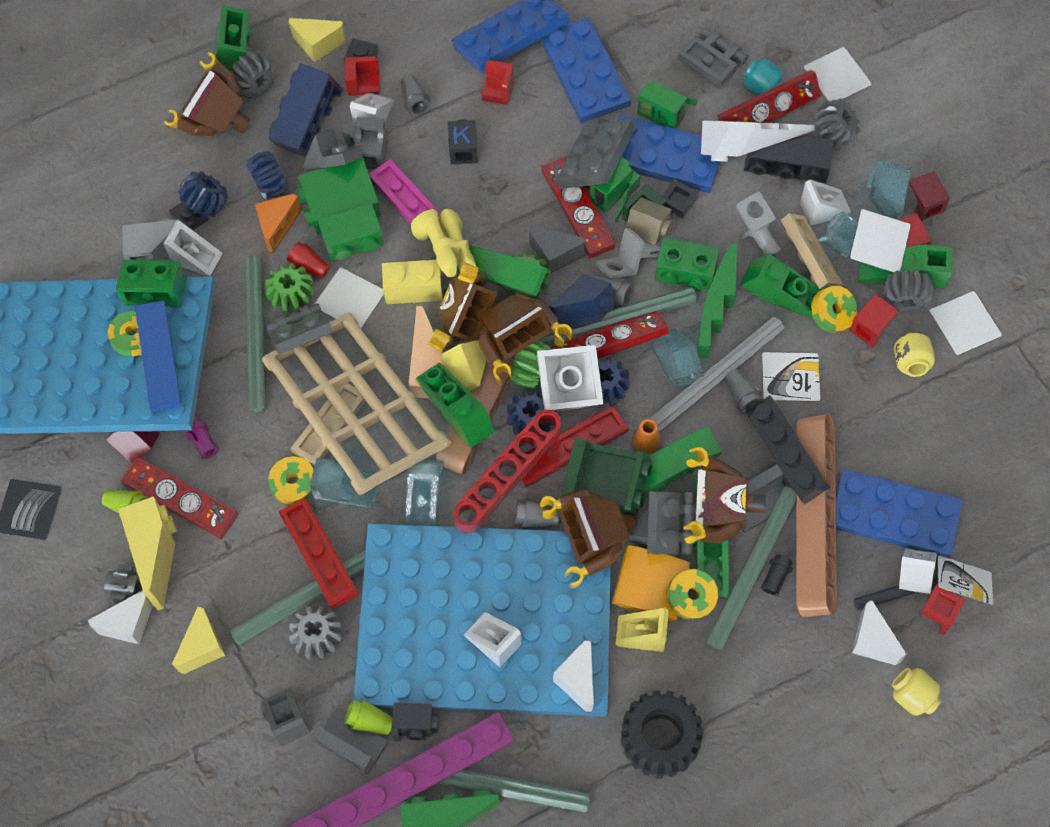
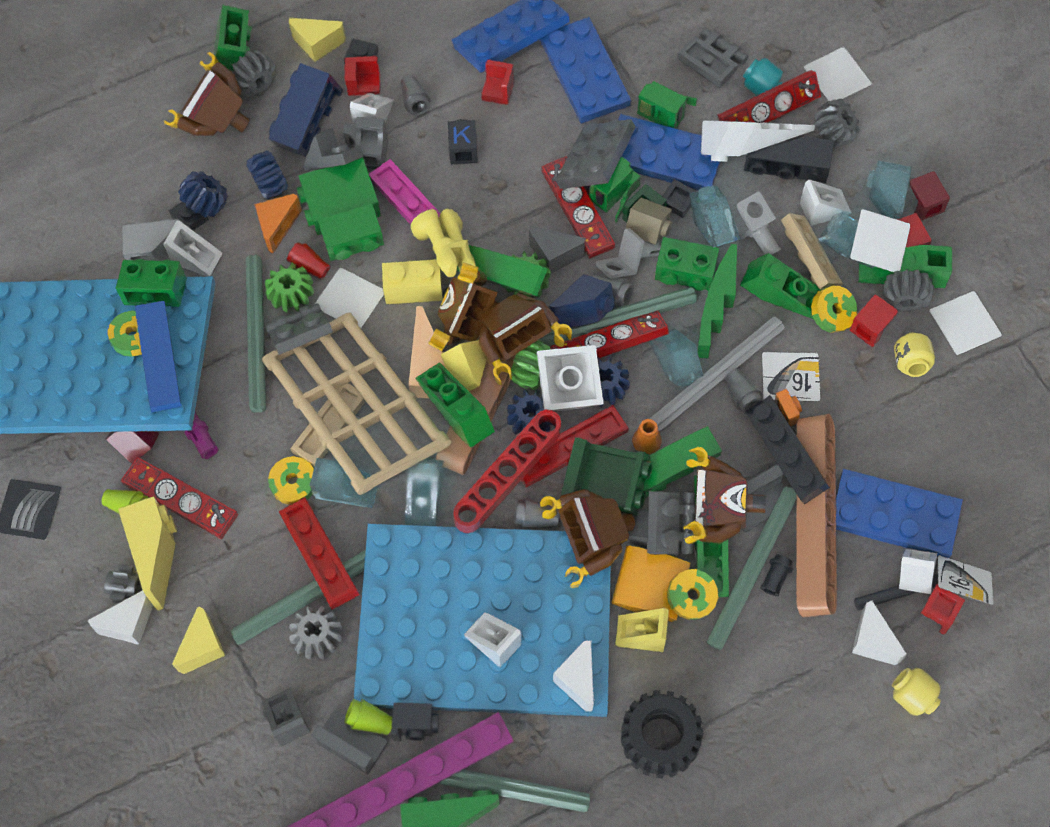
none -> clear light blue slope [690,186,740,248]
none -> orange plate [775,389,802,426]

